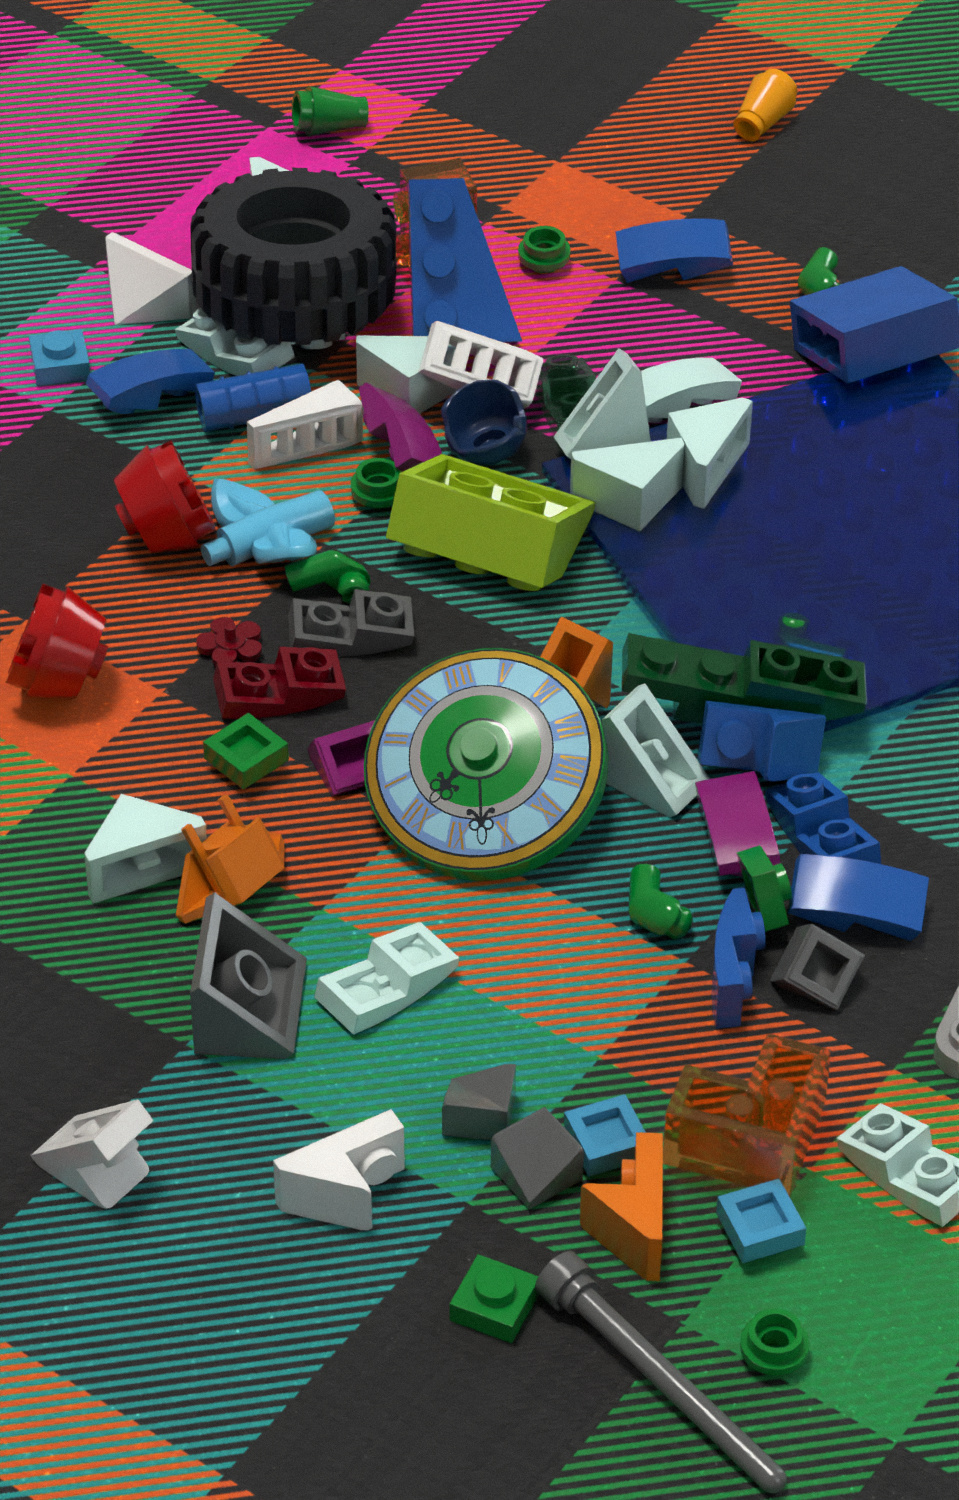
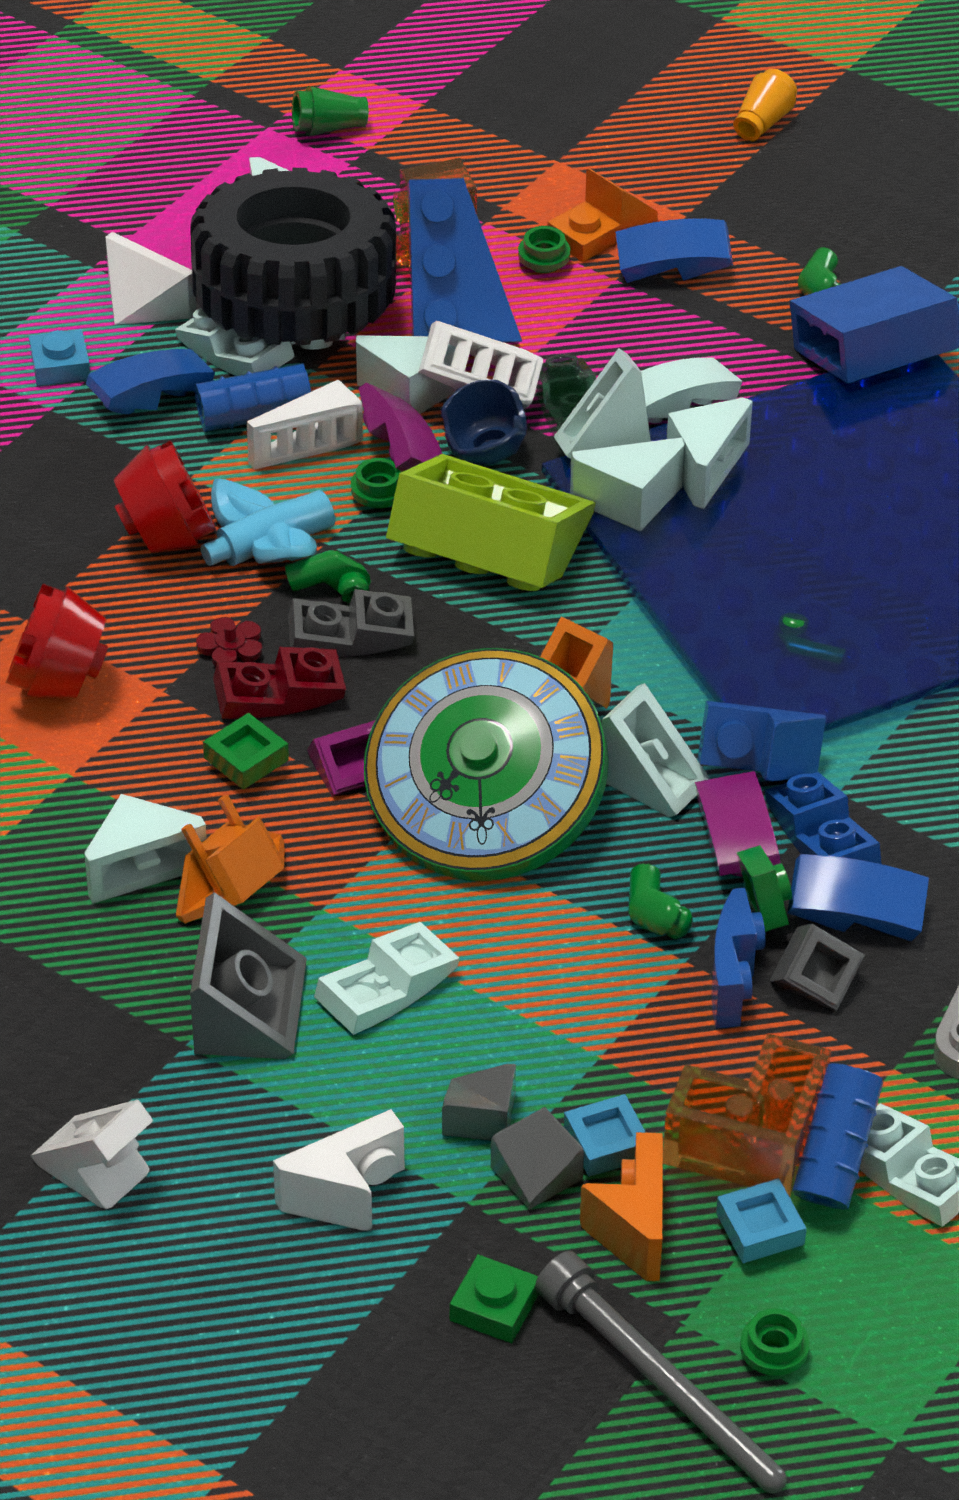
dark green slope [622,633,867,724] -> none
none -> orange slope [547,168,658,262]
none -> blue axle [792,1063,883,1210]

